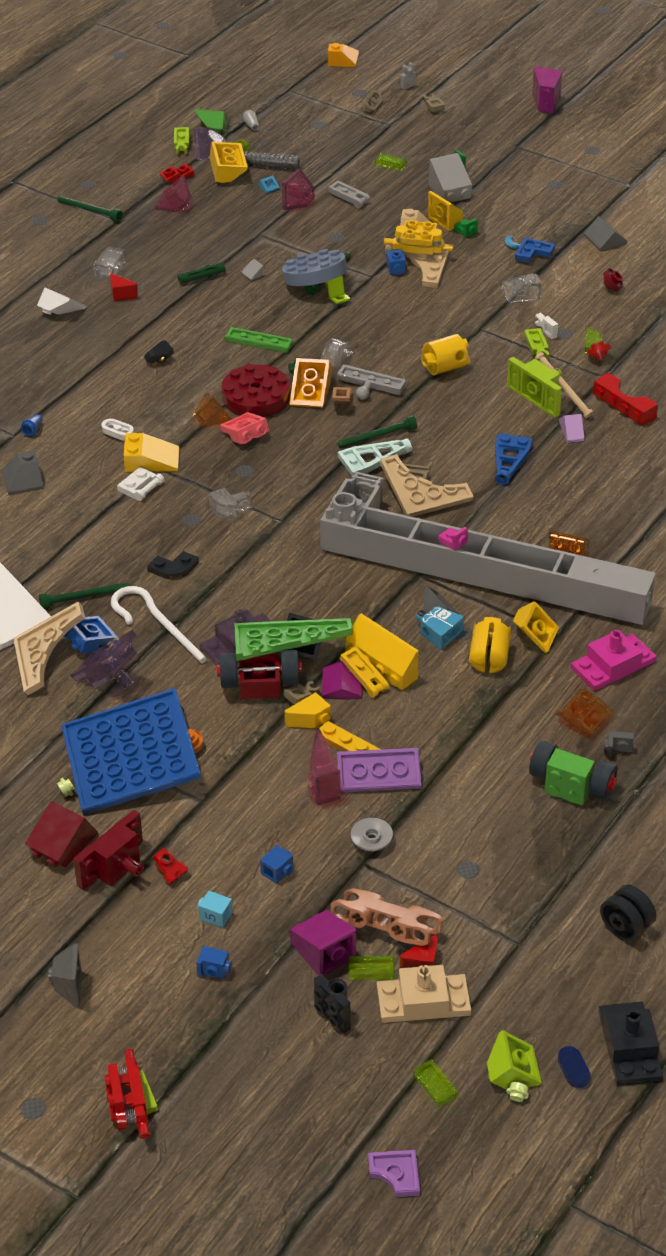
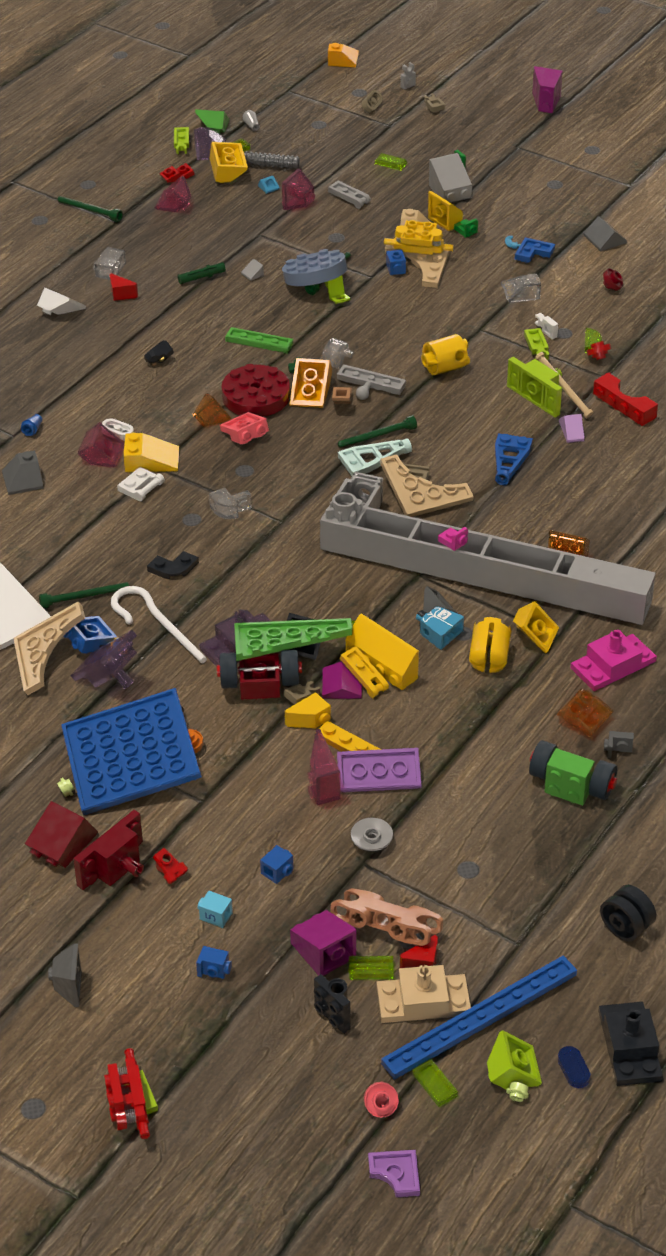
none -> clear pink slope [77,422,125,467]
none -> coral plate [363,1082,399,1118]
none -> blue plate [381,955,577,1080]

